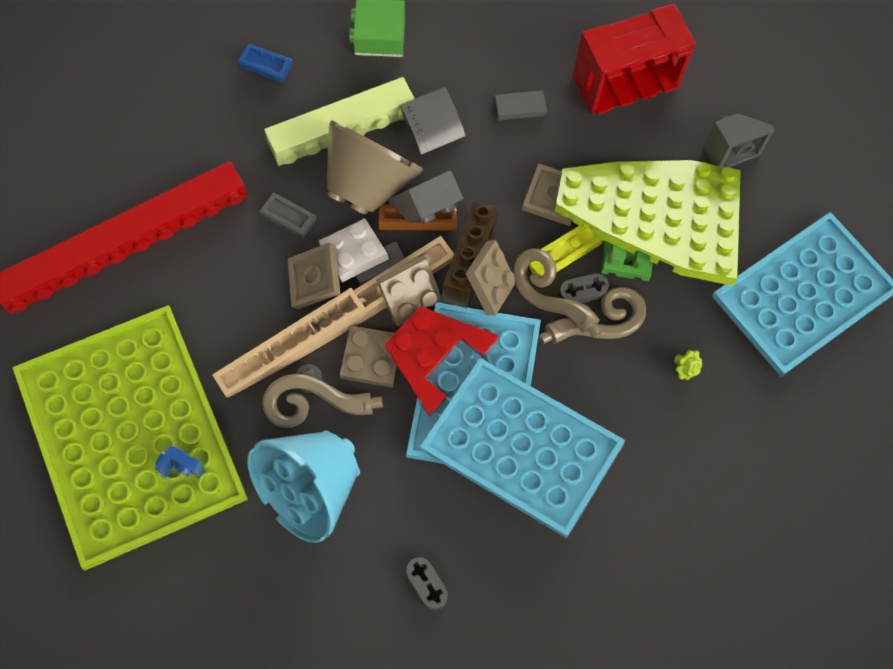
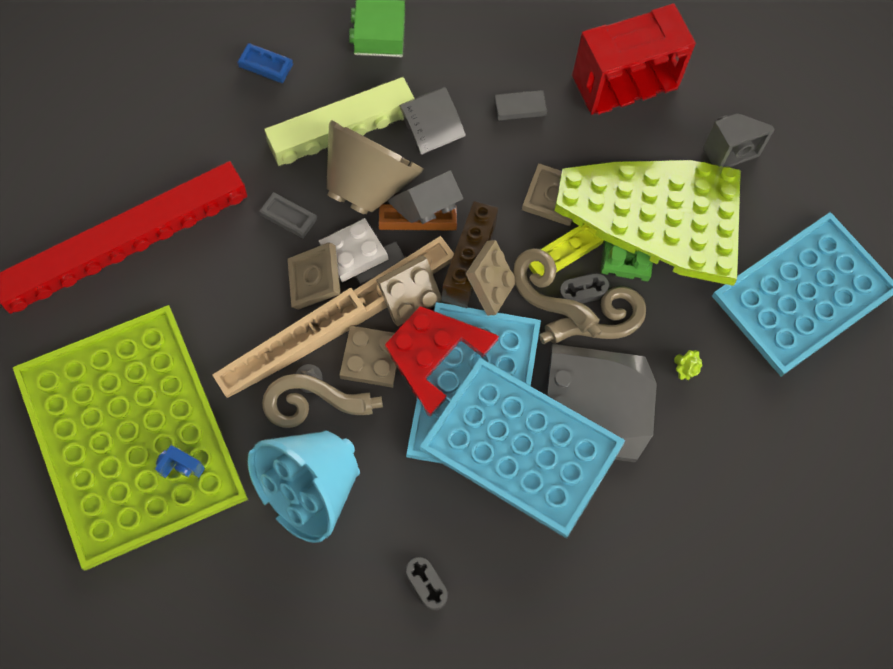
none -> dark grey wedge [547,344,657,462]

